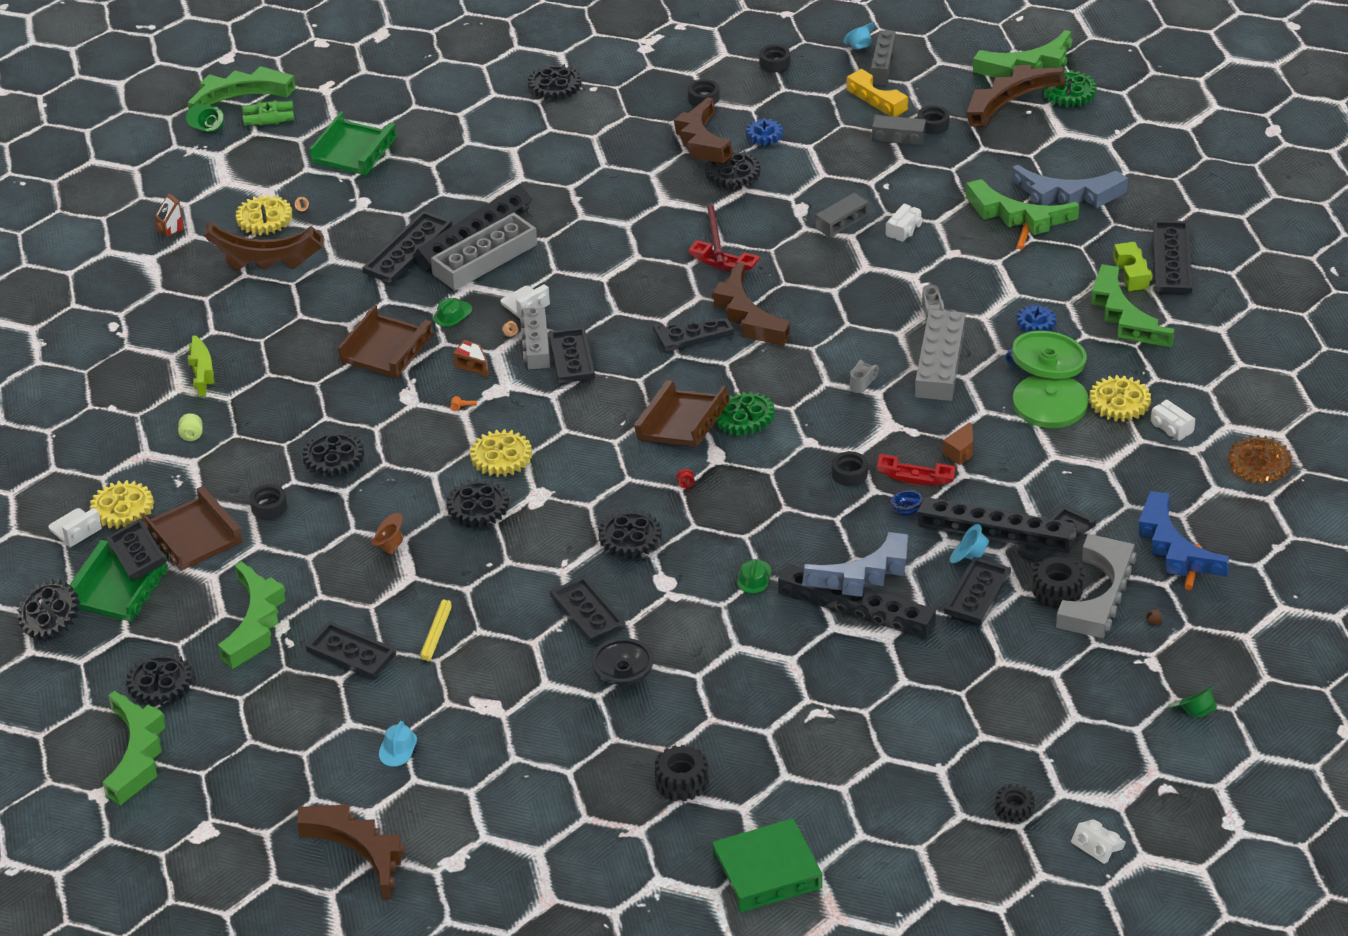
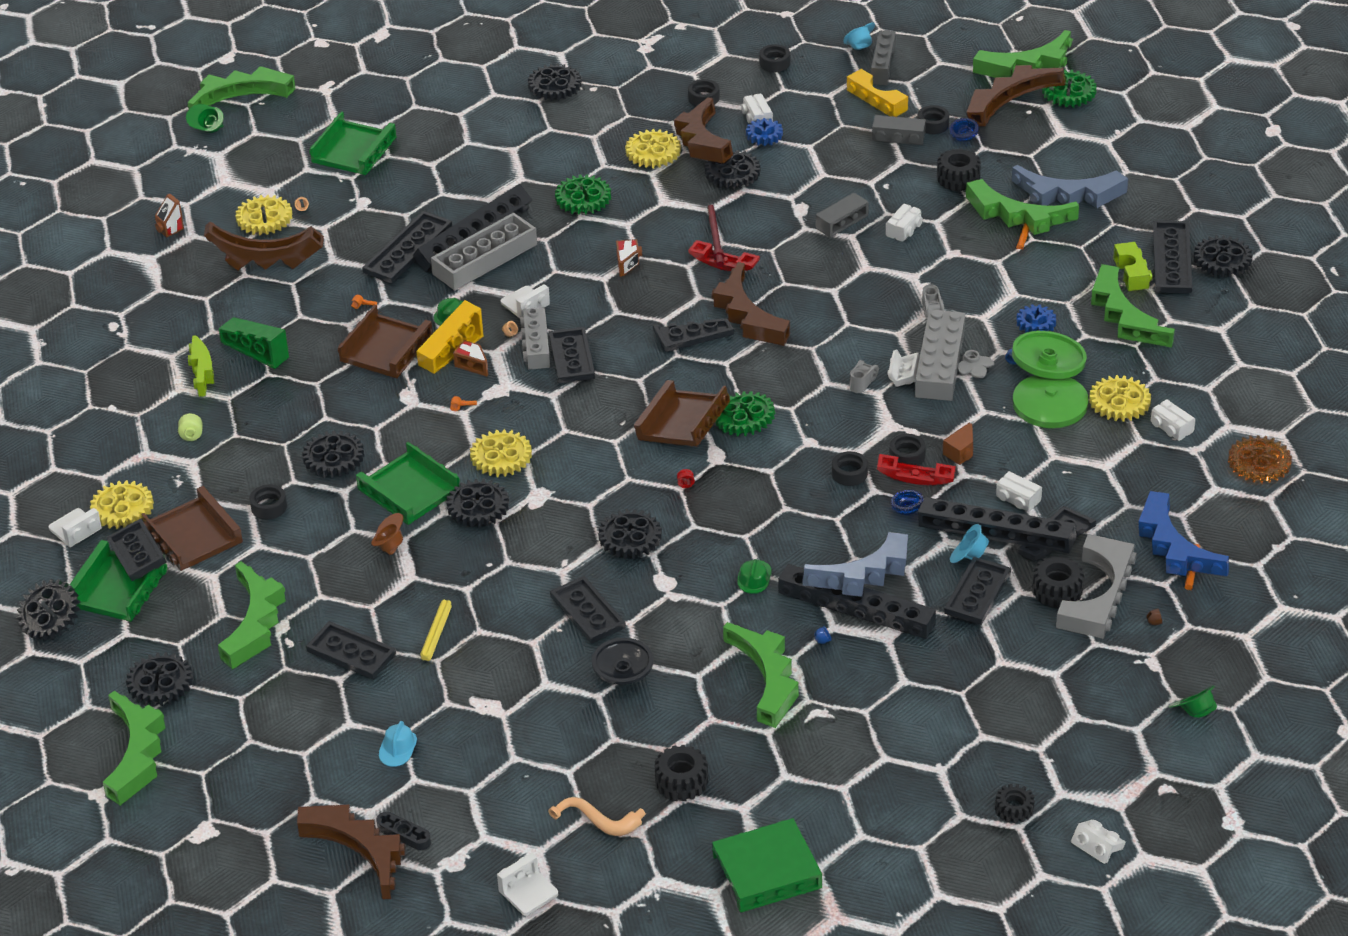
bright green pin [242,100,294,127] -> none
none -> green wedge [218,317,289,369]
none -> orange hand [351,295,378,309]
none -> green panel [356,442,460,525]
none -> black beam [376,812,431,850]
none -> yellow wedge [416,300,484,374]
none -> white bracket [497,852,558,916]
none -> light nougat animal [548,797,646,836]
none -> green gear [555,174,611,215]
none -> slope [616,239,642,277]
none -> light yellow gear [625,129,681,168]
none -> bright green arch [723,622,799,728]
none -> white brick [741,93,773,123]
none -> blue hinge [814,626,831,644]
none -> white bracket [888,350,920,387]
none -> black tyre [889,433,926,466]
none -> black tyre [937,149,981,191]
none -> clear blue hat [949,118,979,141]
none -> light grey plate [958,350,994,378]
none -> white brick [996,471,1042,512]
none -> black gear [1193,235,1253,278]

